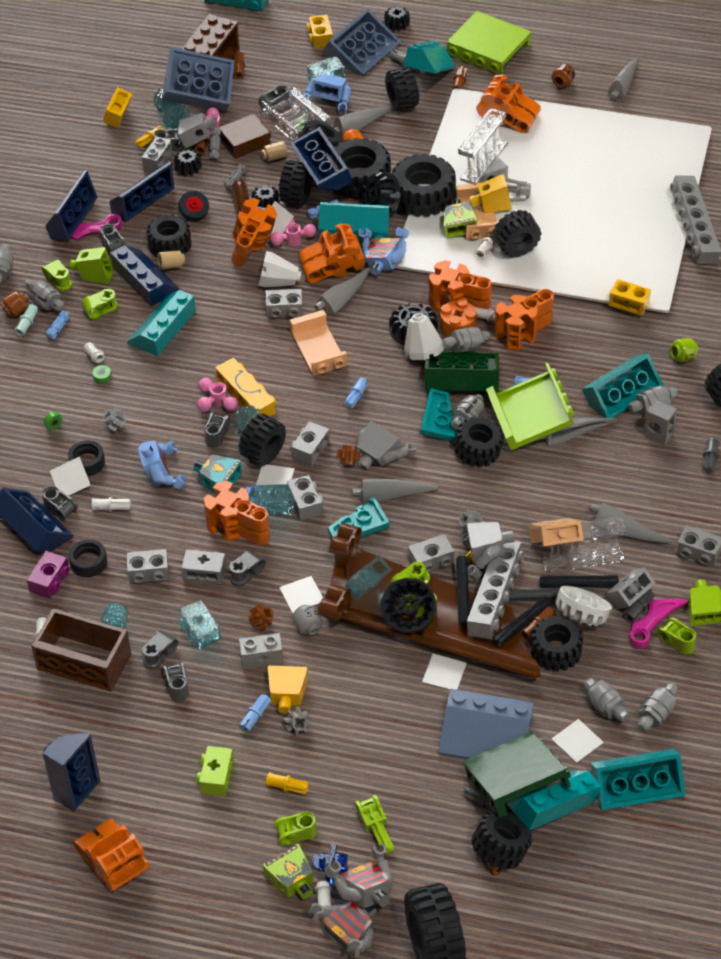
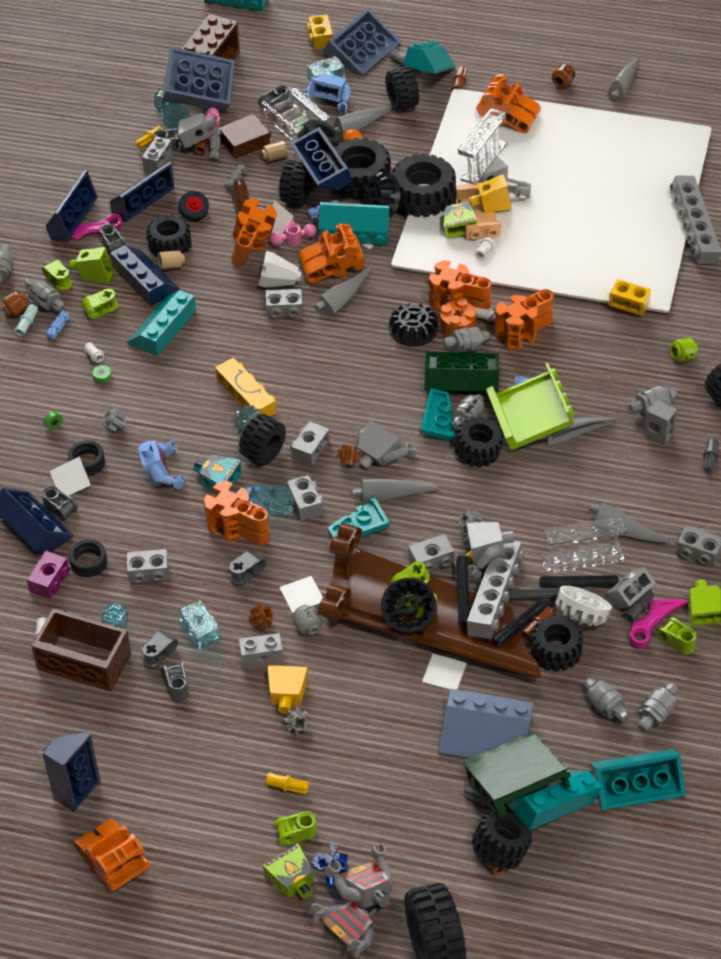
white axle [92,497,131,512] -> none
yellow brick [102,87,132,128] -> none
black gear [174,149,202,176] -> none
light grey brick [181,549,226,584] -> none
lime brick [196,746,234,796] -> none
bright pink piece [197,378,238,412] -> none
dark grey piece [205,412,231,448] -> none
dark orange axle [233,51,245,79] -> none
light blue axle [239,694,271,733] -> none
black gear [251,185,280,209] -> none
white sticker [255,464,295,494] -> none
light nougat panel [290,310,347,376] -> none
white pin [315,881,332,907] -> none
light blue axle [344,378,369,409] -> none
clear light blue brick [345,555,392,601] -> none
lime connector [355,794,394,854] -> none
light blue torso [358,227,409,275] -> none
black gear [384,6,410,31] -> none
white cone [404,313,444,360] -> none
lime panel [447,11,531,75] -> none
black tyre [493,210,542,257] -> none
light nougat panel [528,518,584,546] -> none
white sticker [552,719,604,763] -> none
teal slope [582,353,664,418] -> none

